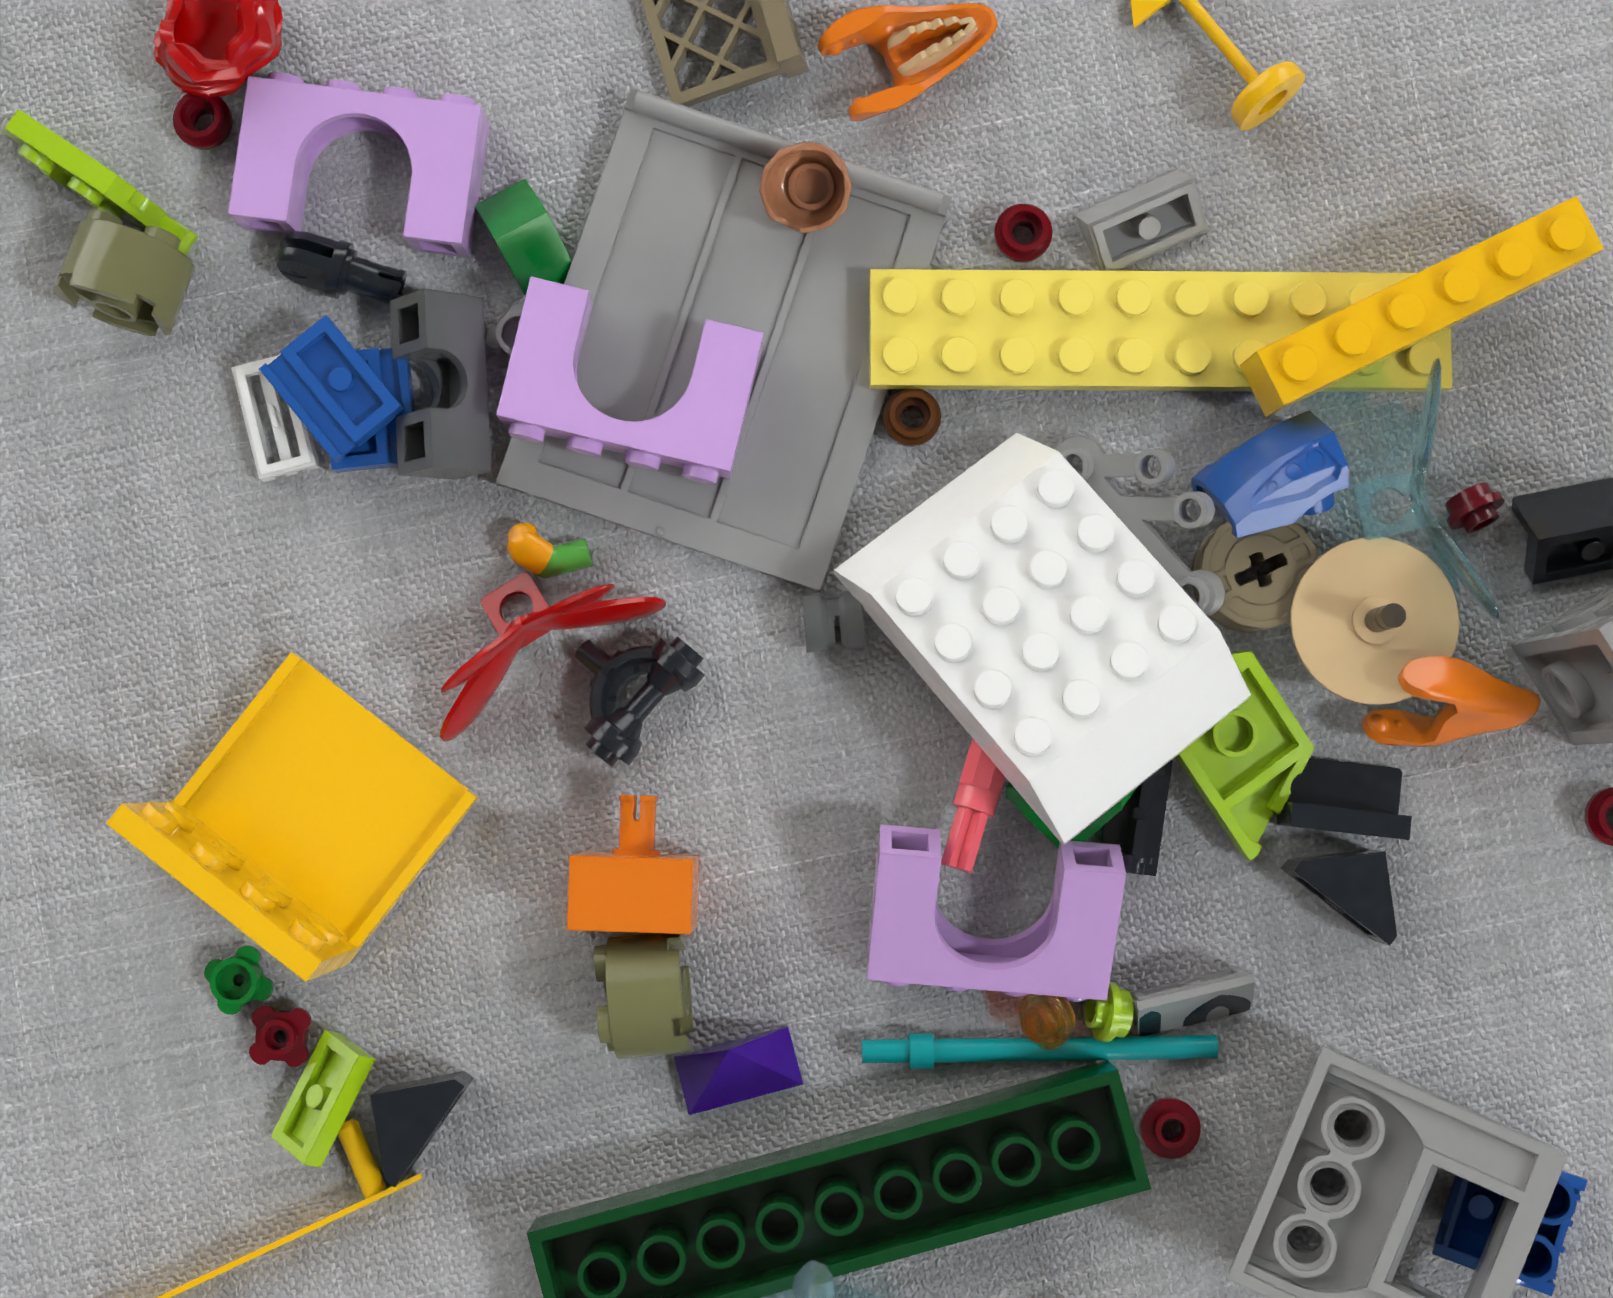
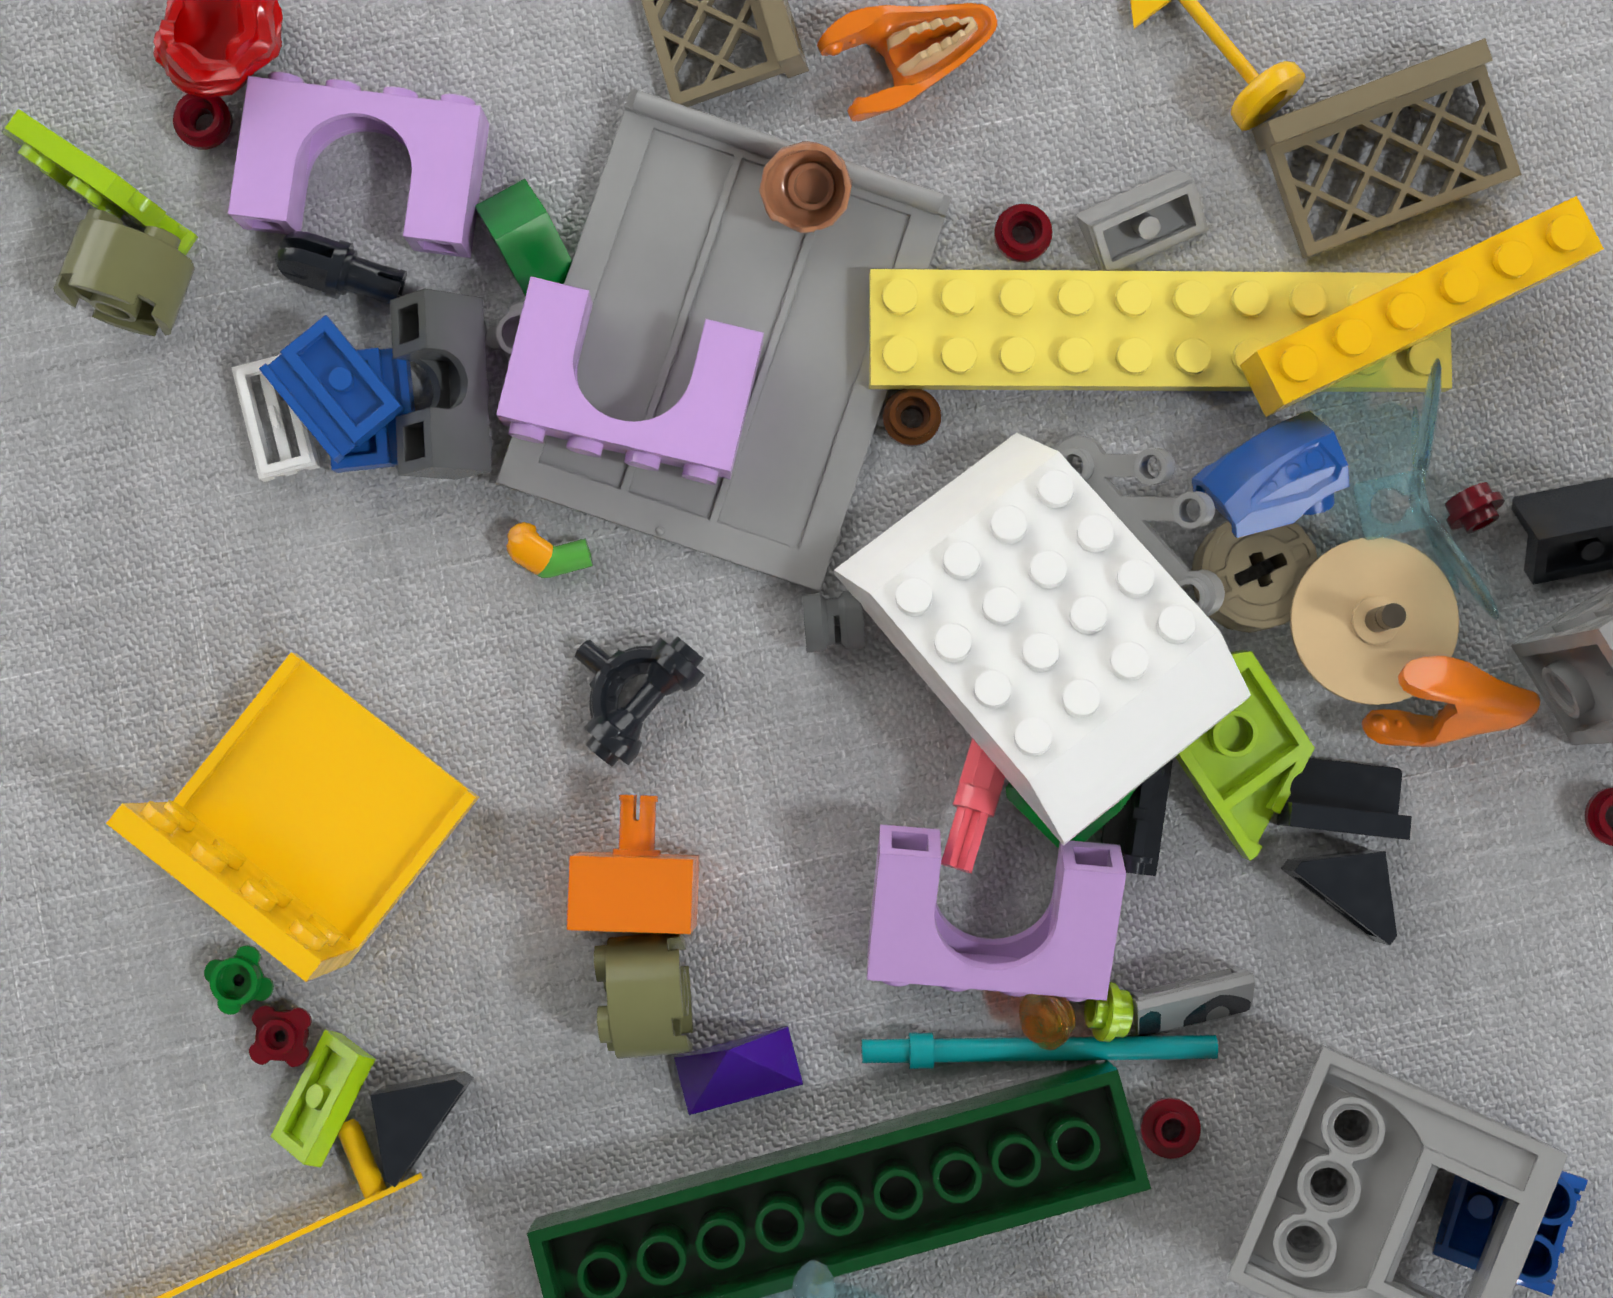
red piece [440,572,666,742] -> none
none -> dark tan fence [1252,38,1522,258]

